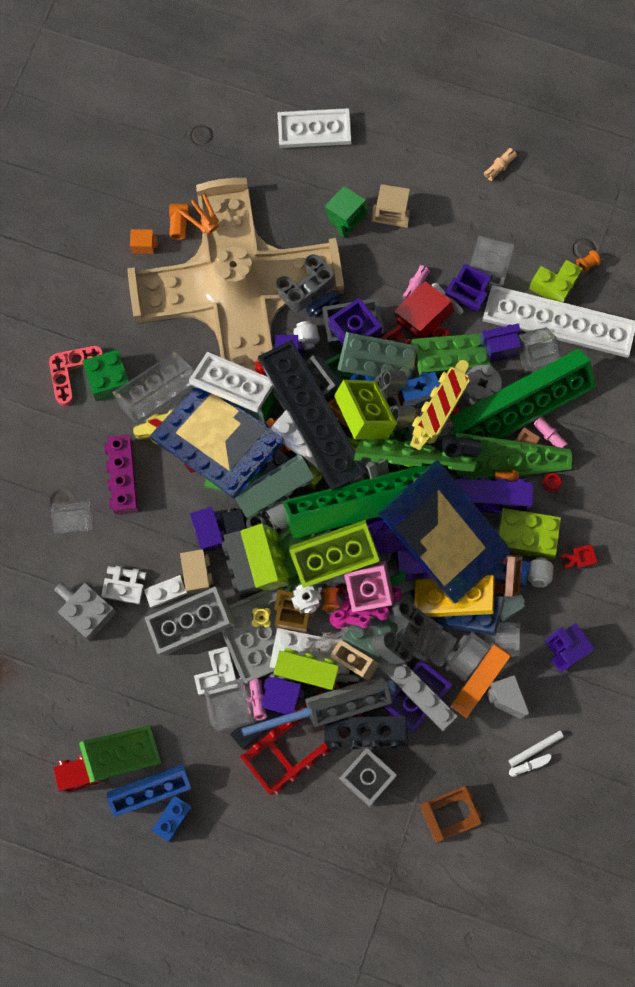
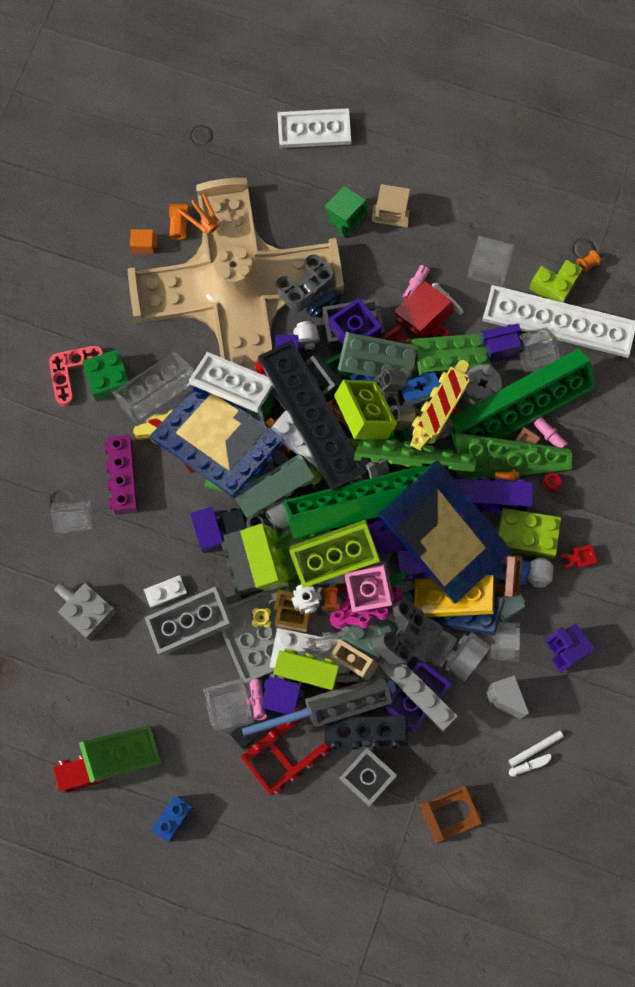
white plate [101,565,147,605] -> none
blue brick [107,764,191,817] -> none
tan brick [180,549,213,595] -> none
white plate [194,647,238,696] -> none
black piece [440,434,481,458] -> none
dark purple plate [445,263,491,312] -> none
orange tile [450,643,512,718] -> none
light nougat pin [484,148,517,181] -> none

